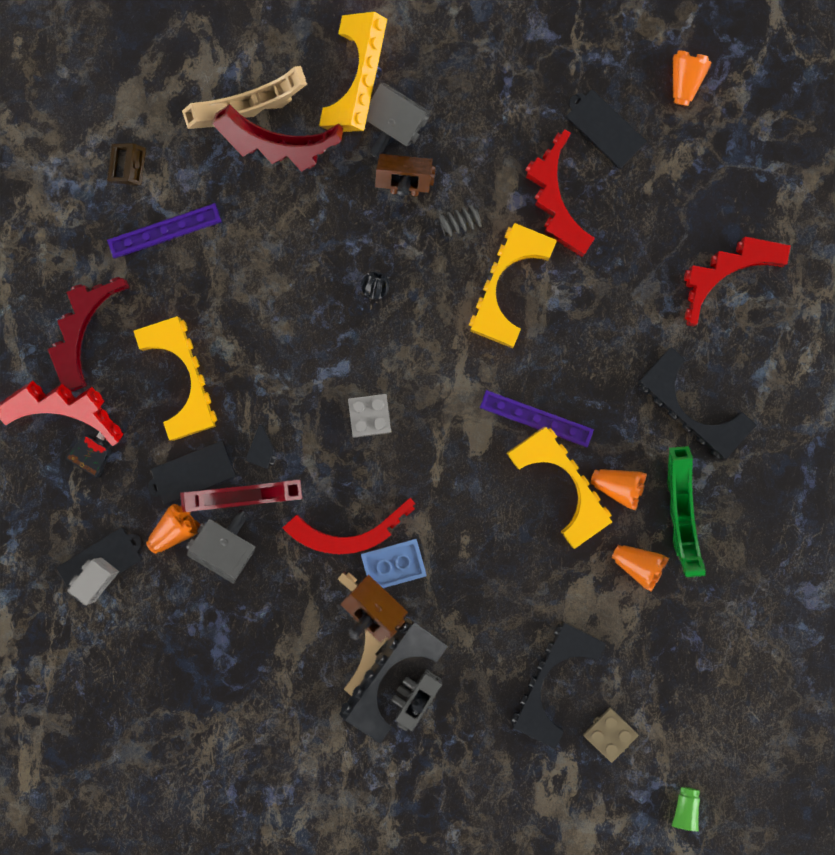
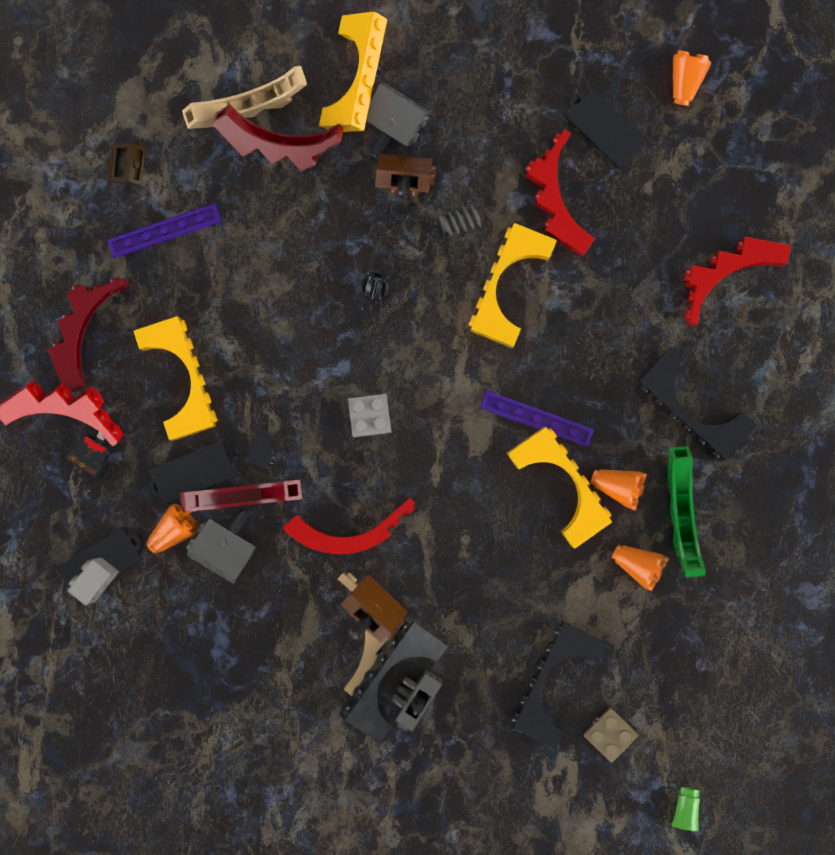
medium blue plate [361,539,427,588] -> none

